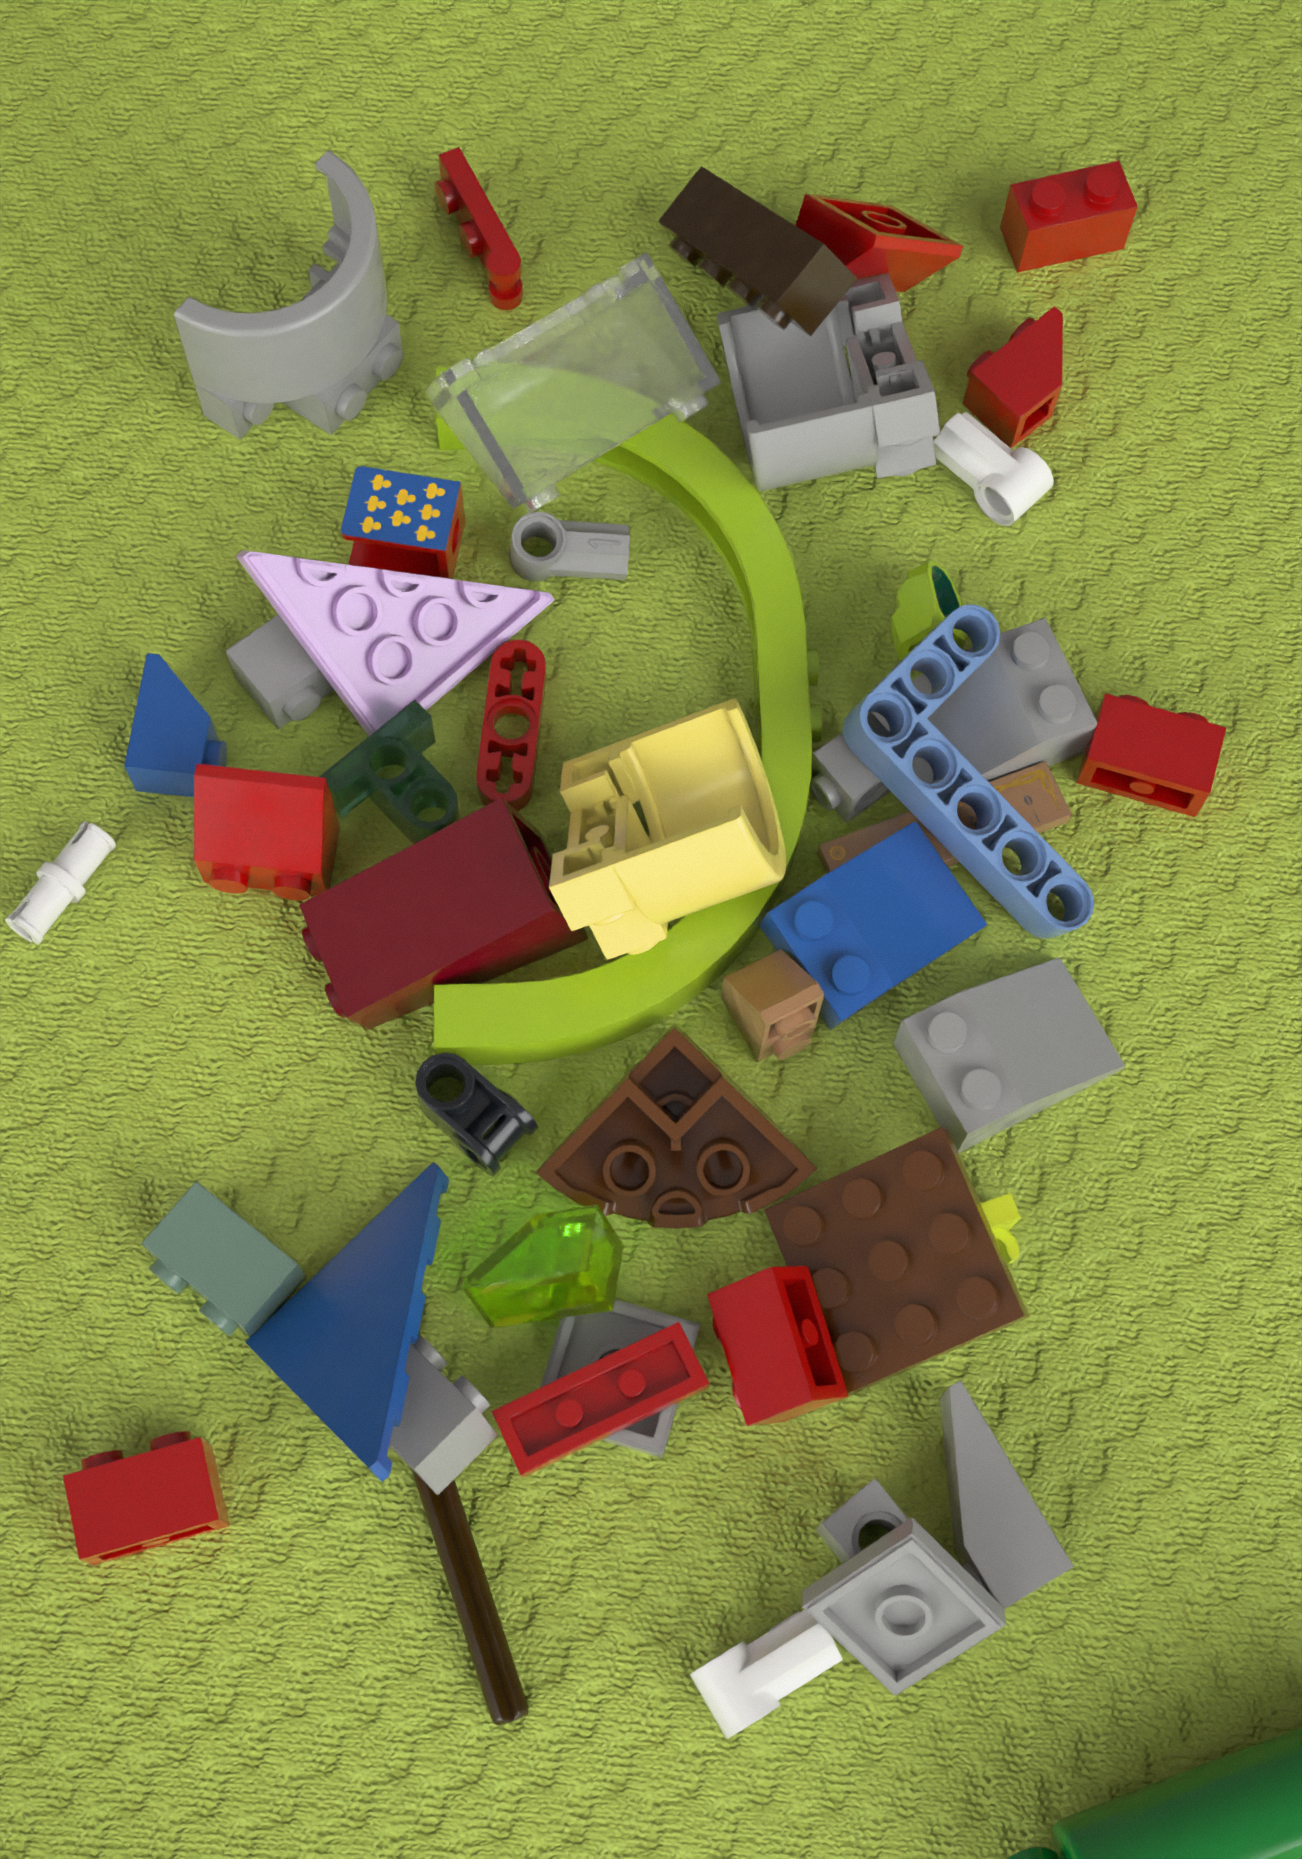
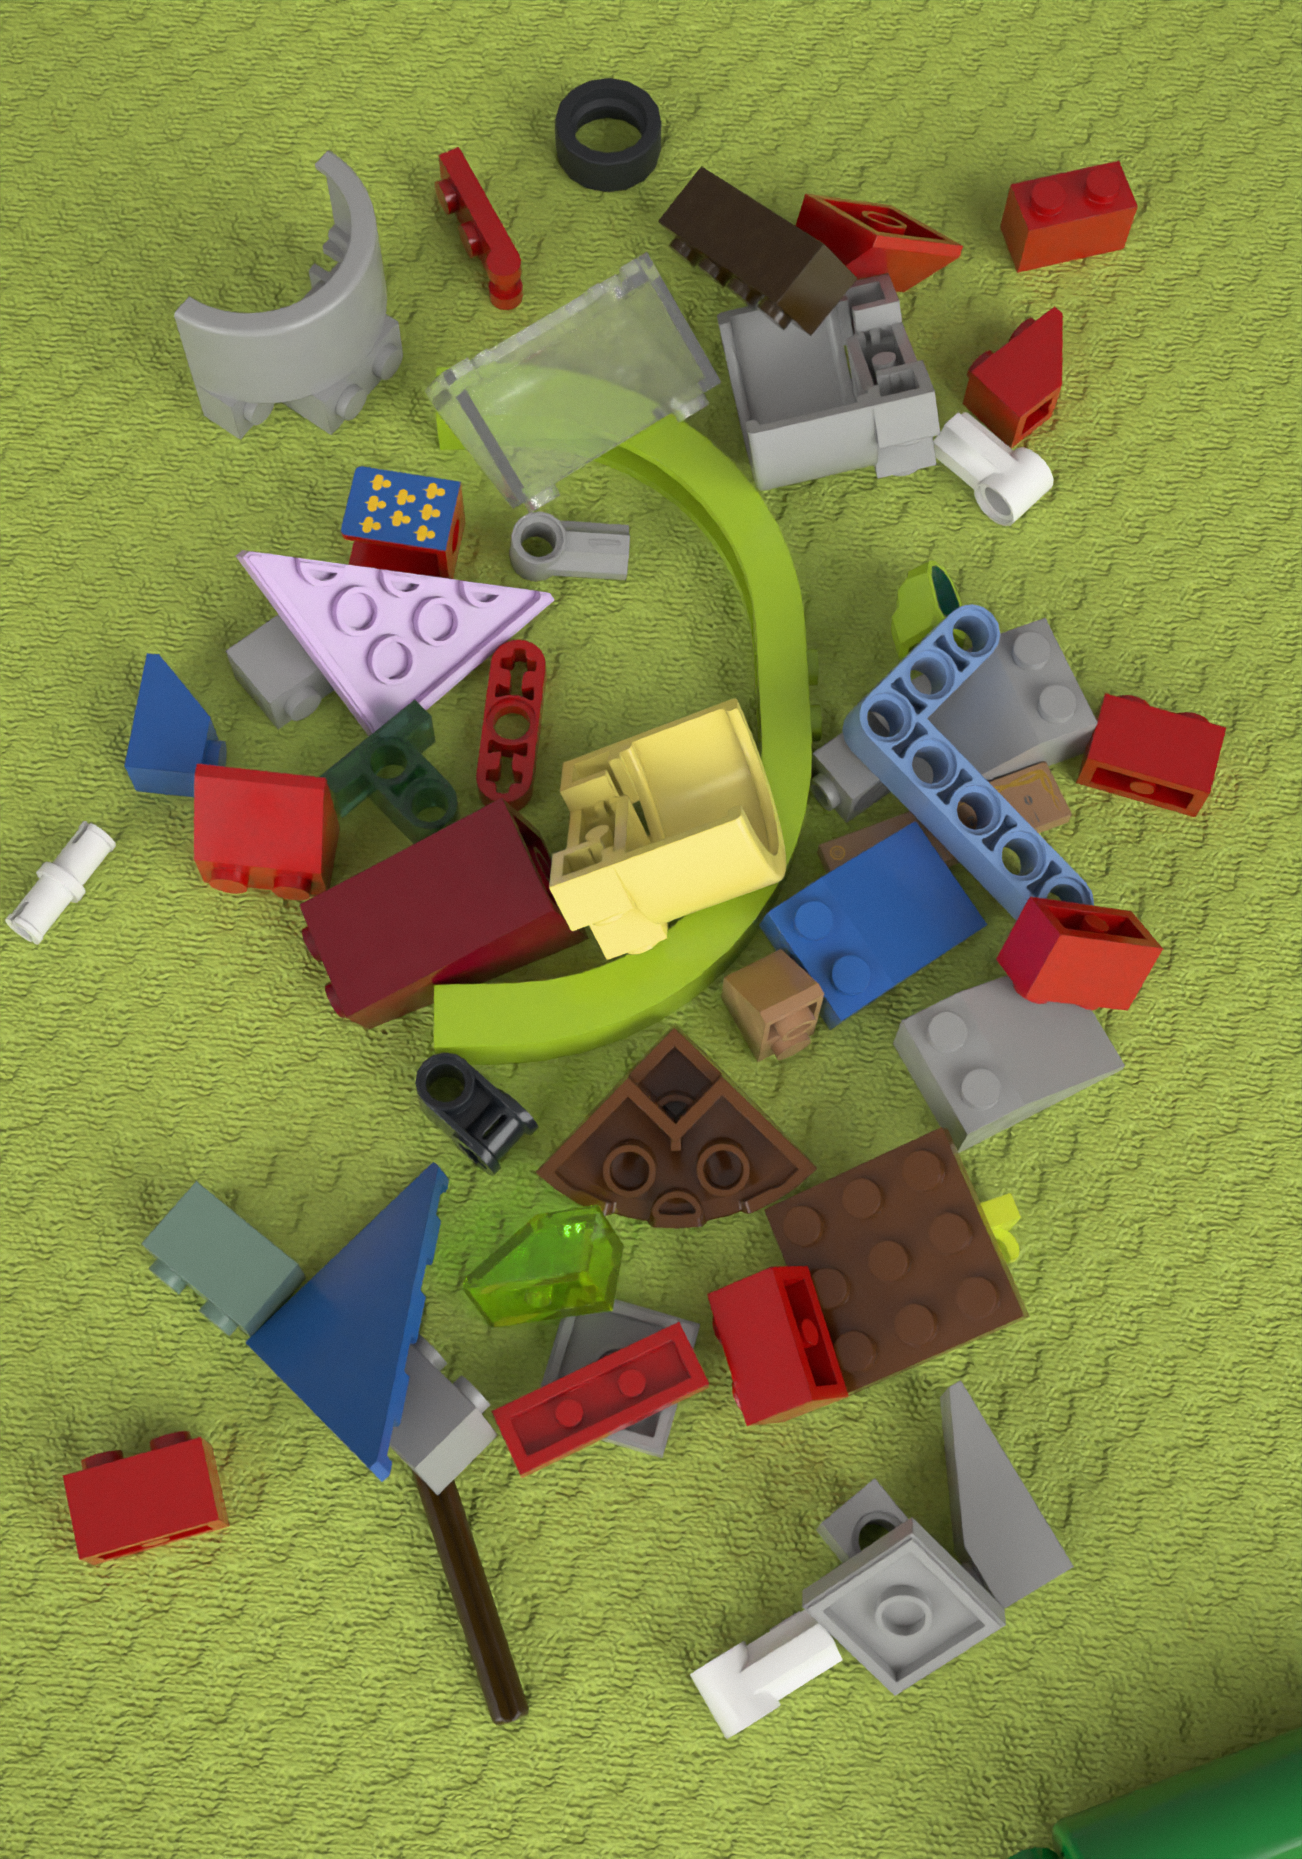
none -> black tyre [555,78,662,192]
none -> red brick [996,896,1163,1011]

